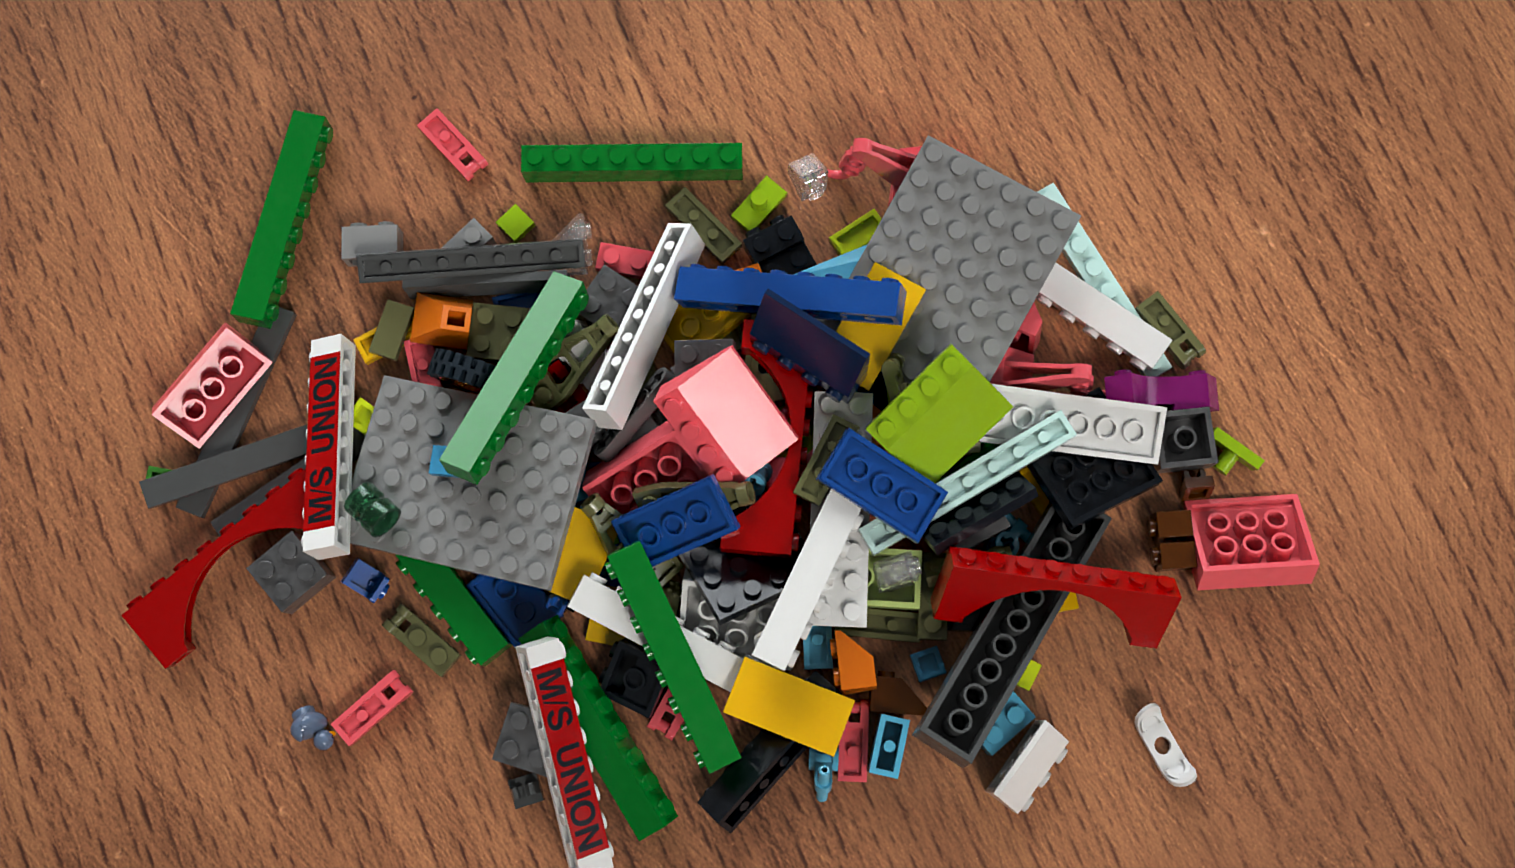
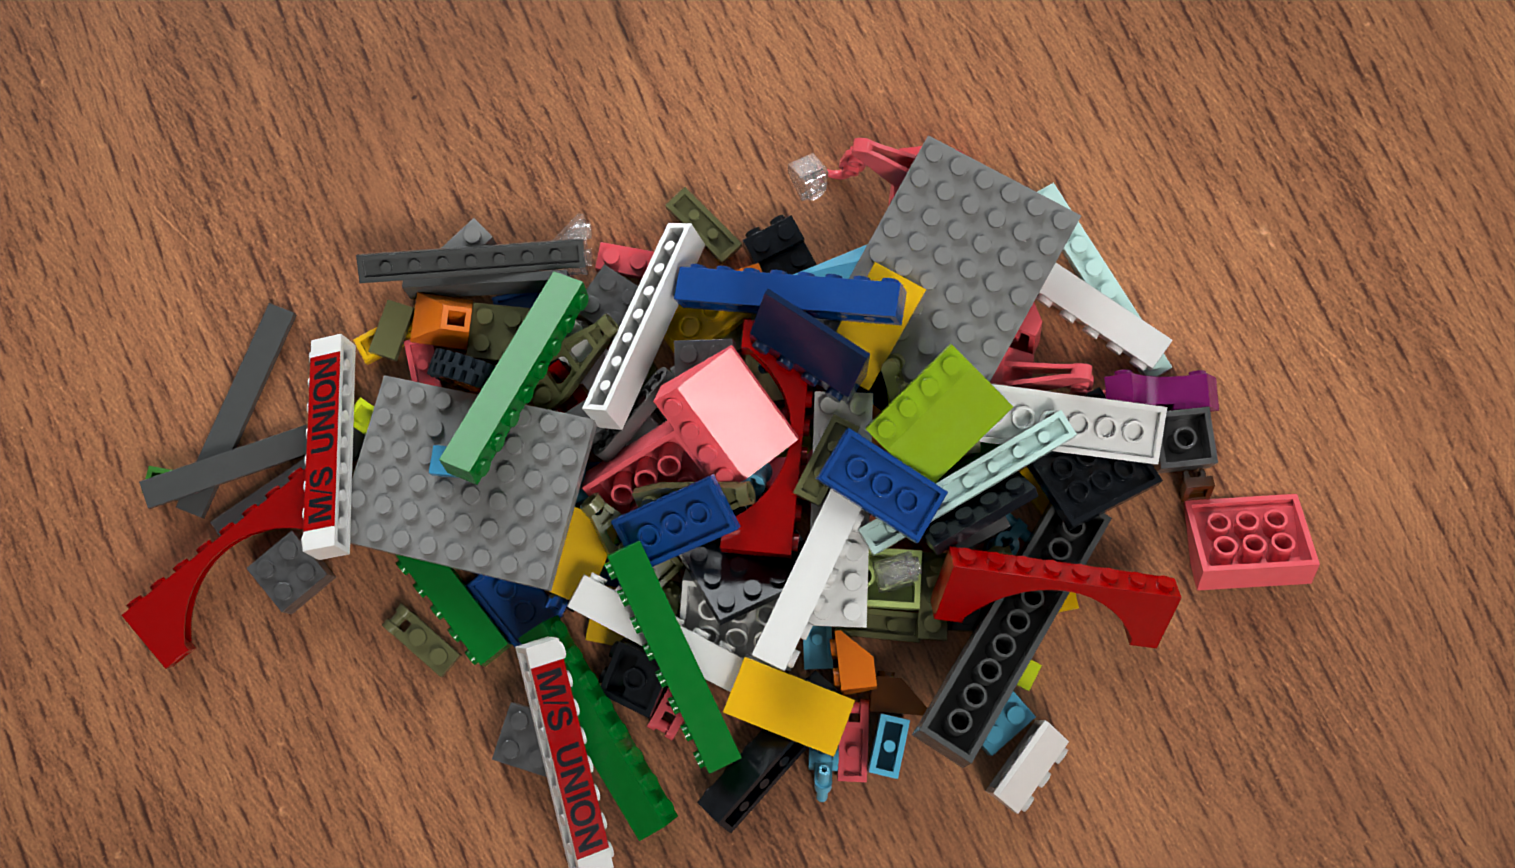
coral slope [152,322,273,449] -> none
green brick [230,110,333,329] -> none
sand blue animal [290,705,336,750] -> none
coral plate [330,670,413,746] -> none
light grey brick [341,221,403,267] -> none
blue bracket [341,557,390,603] -> none
clear green wheel [344,482,401,538] -> none
coral plate [417,108,489,182] -> none
lime tile [496,204,536,243] -> none
dark grey tile [508,773,545,809] -> none
green brick [521,143,743,183] -> none
lime tile [731,175,787,232] -> none
neon yellow tile [829,208,882,256] -> none
dark azure tile [909,646,947,683] -> none
olive plate [1135,291,1206,370] -> none
white piece [1135,703,1197,787] -> none
reddish brown piece [1147,510,1197,572] -> none
lime tile [1212,427,1265,476] -> none

